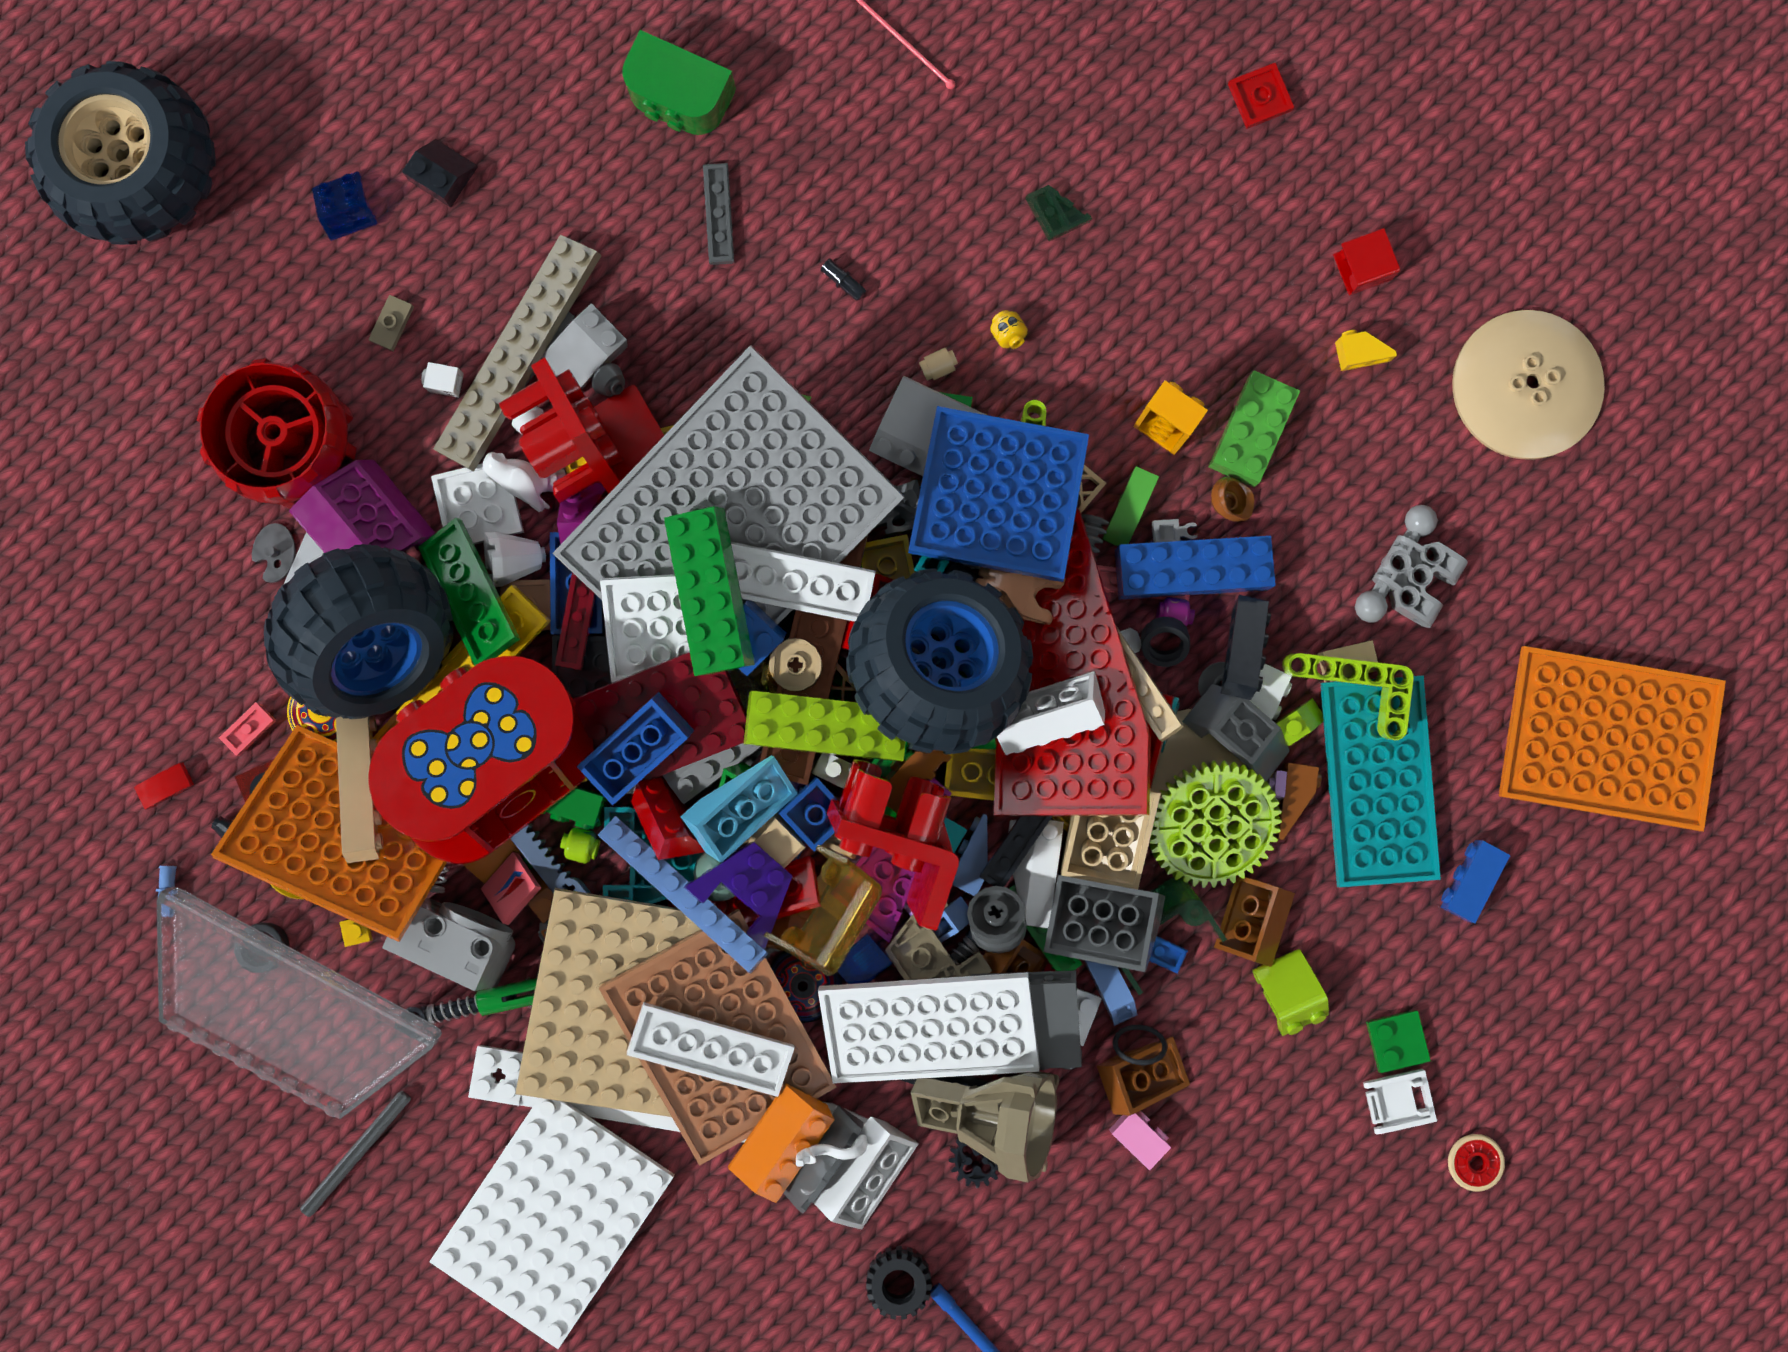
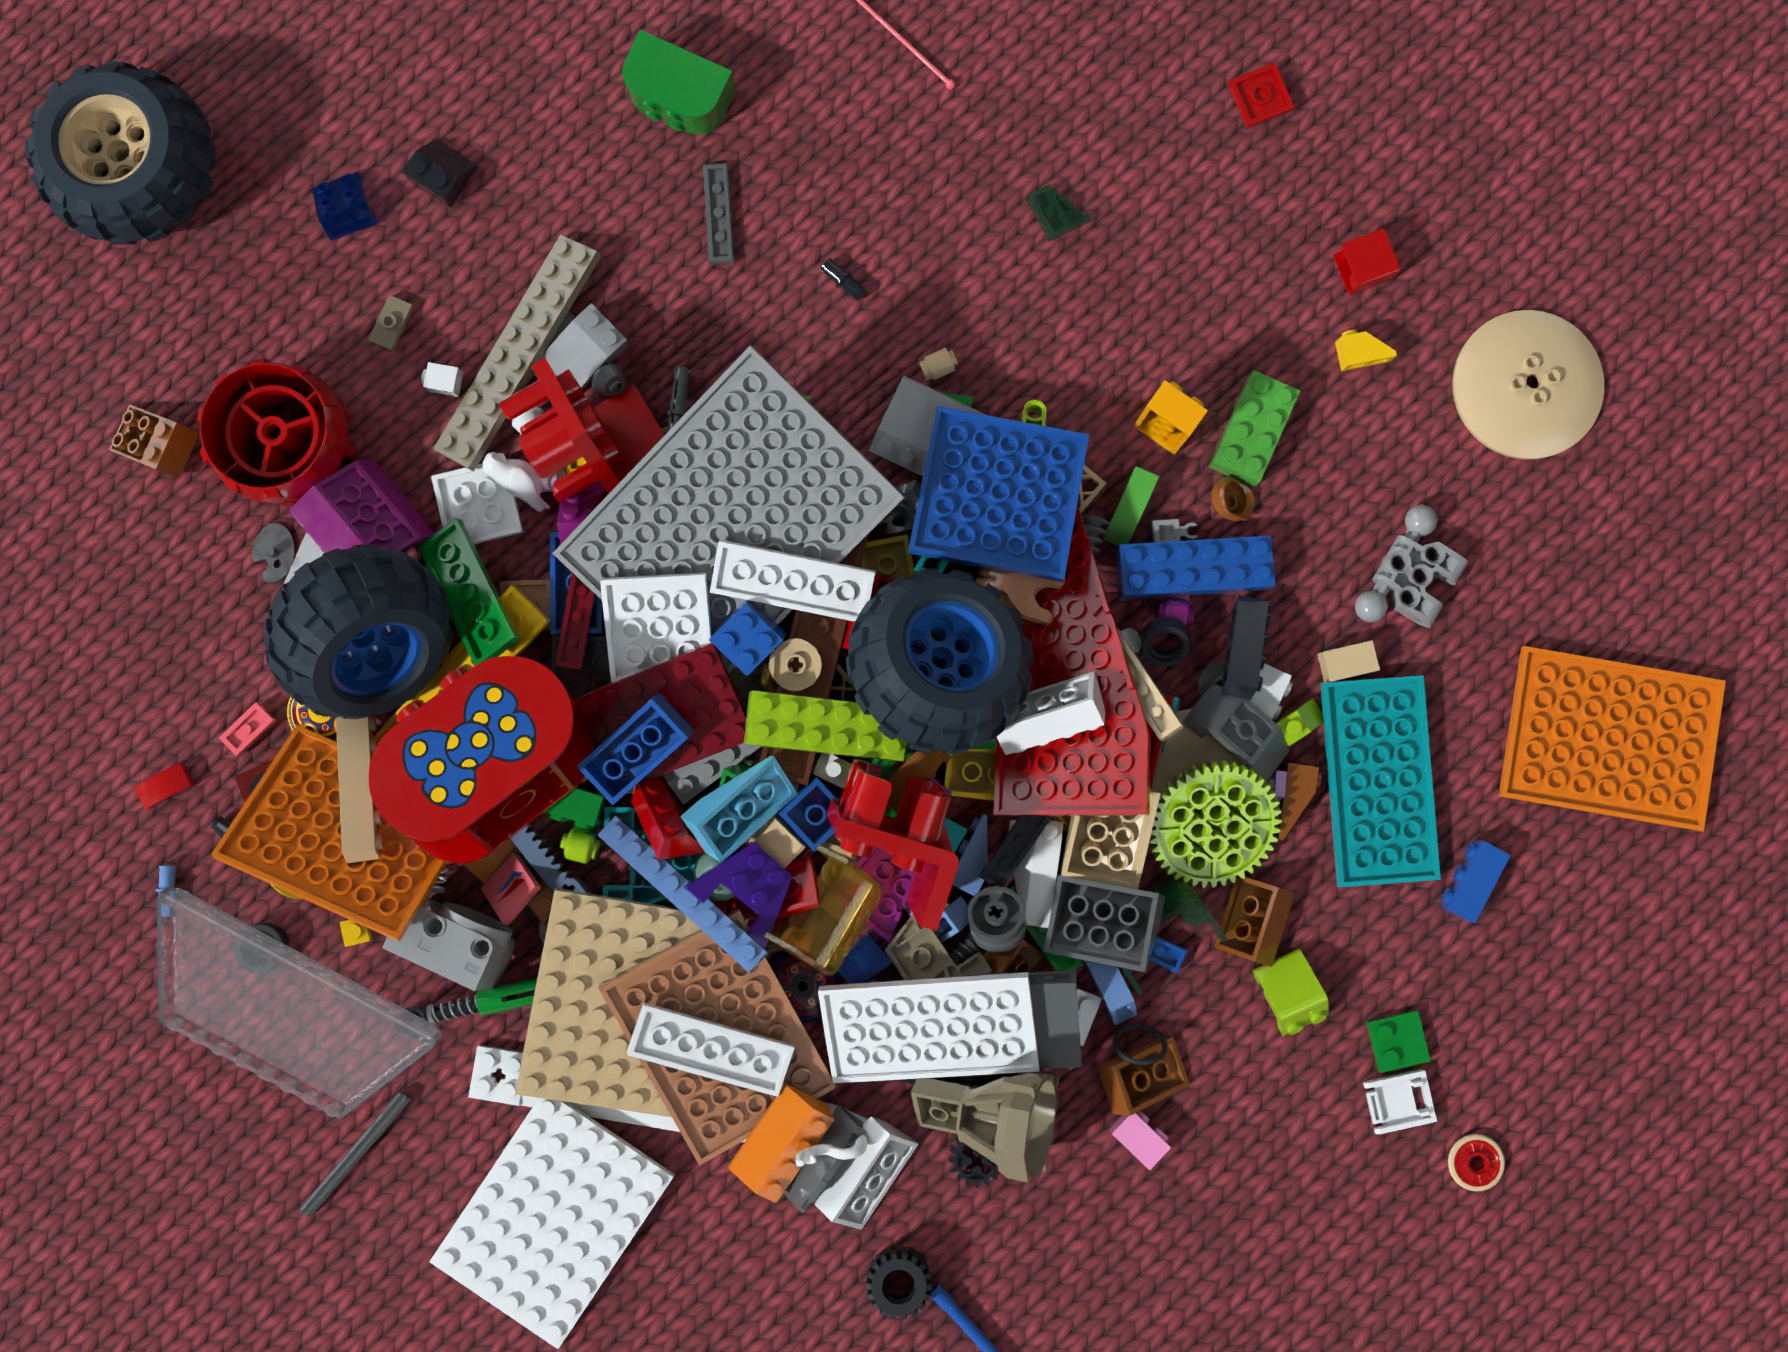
white cone [484,532,546,587] -> none
green brick [664,506,755,676] -> none
yellow head [990,310,1028,349] -> none
lime beam [1282,653,1414,740] -> none
none -> dark orange slope [109,404,200,479]
none -> dark grey pin [667,367,691,432]

